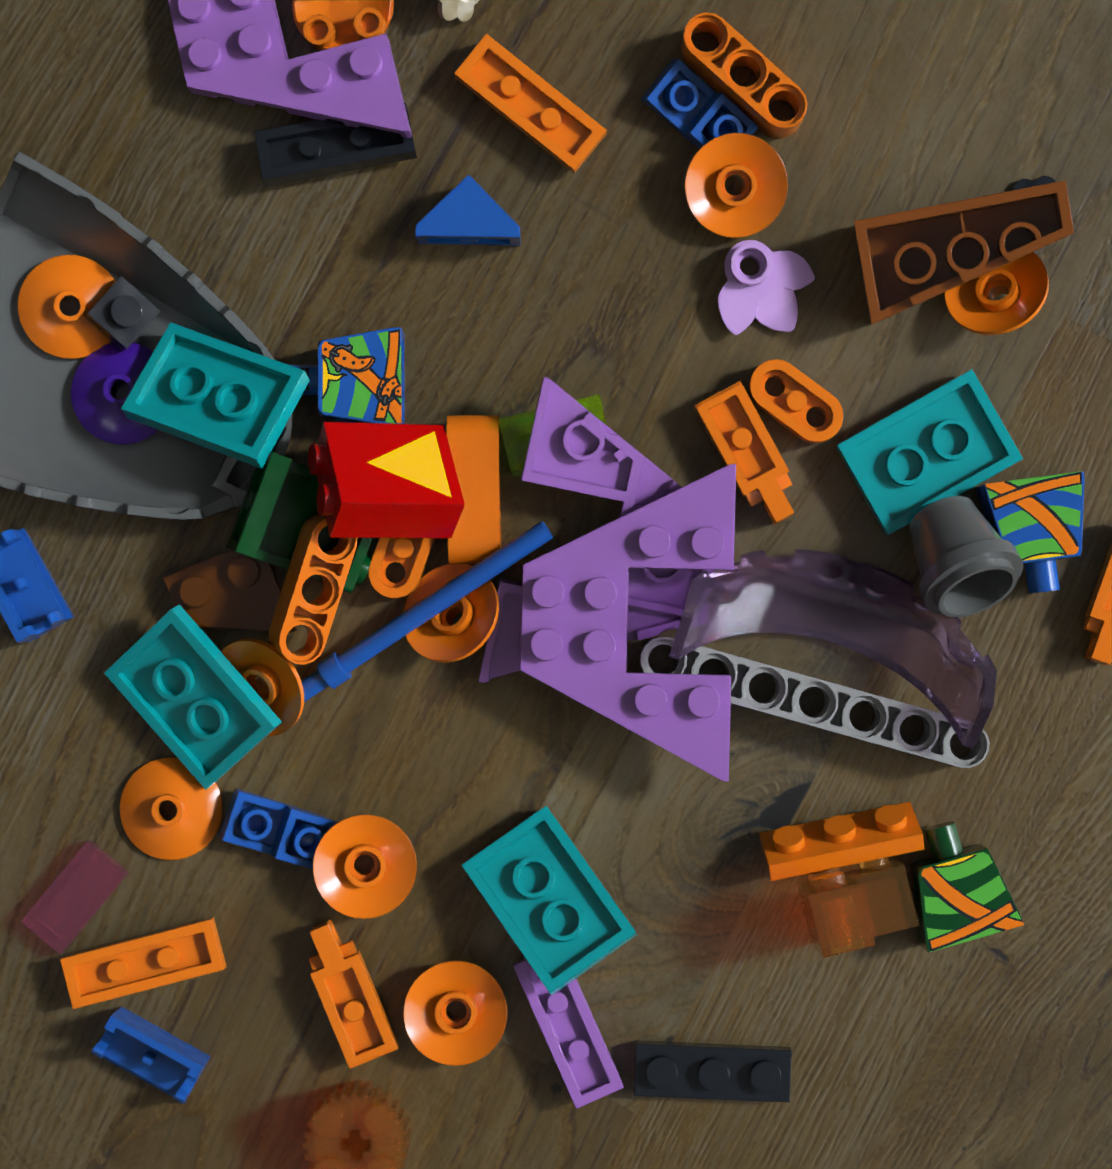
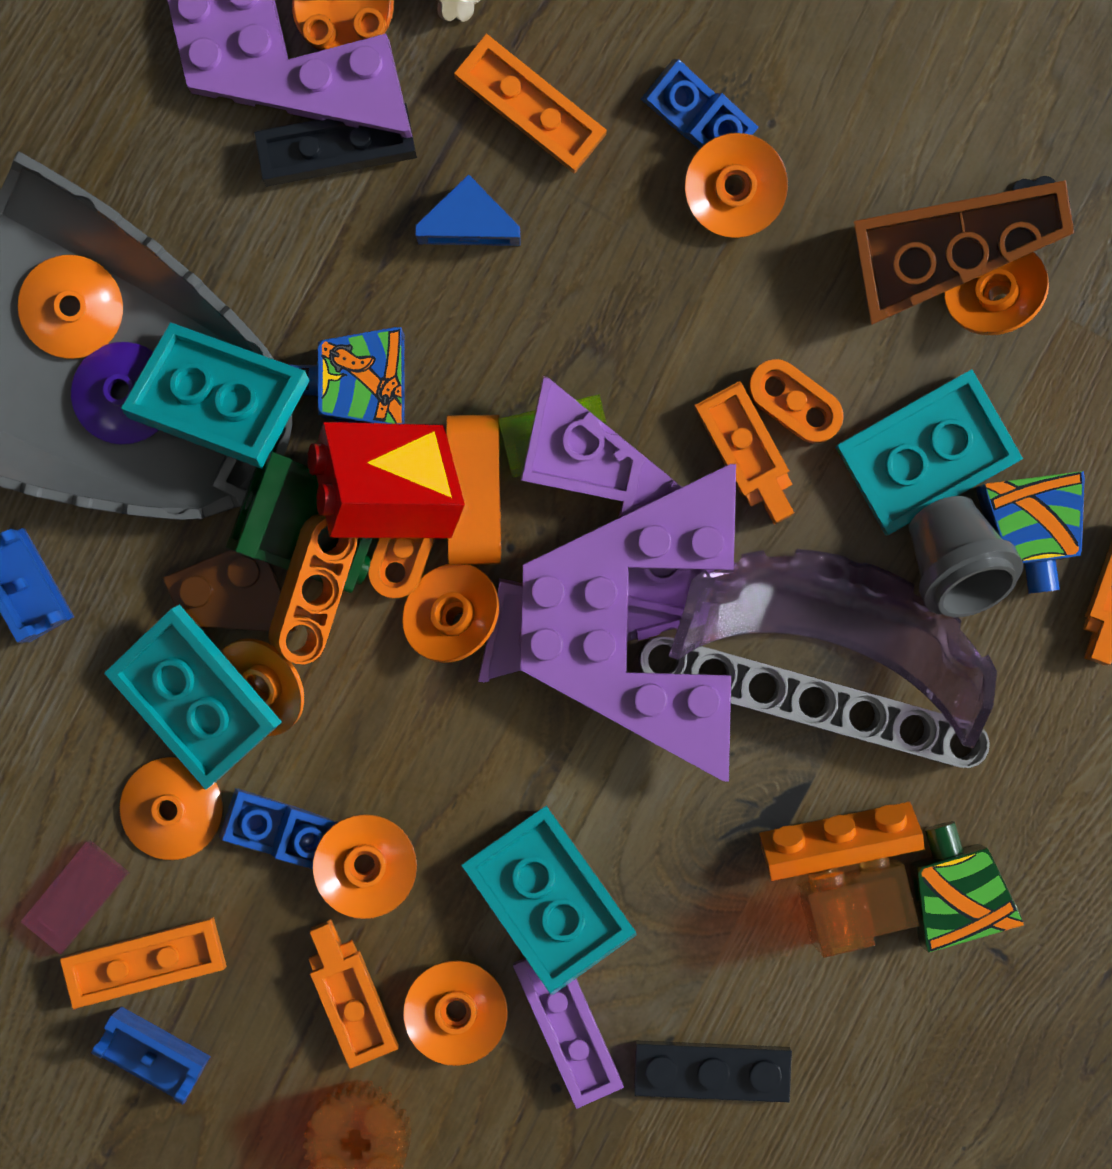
black plate [84,276,160,351] -> none
blue bar [301,521,553,702] -> none
orange beam [681,12,808,139] -> none
lavender plate [718,240,815,335] -> none

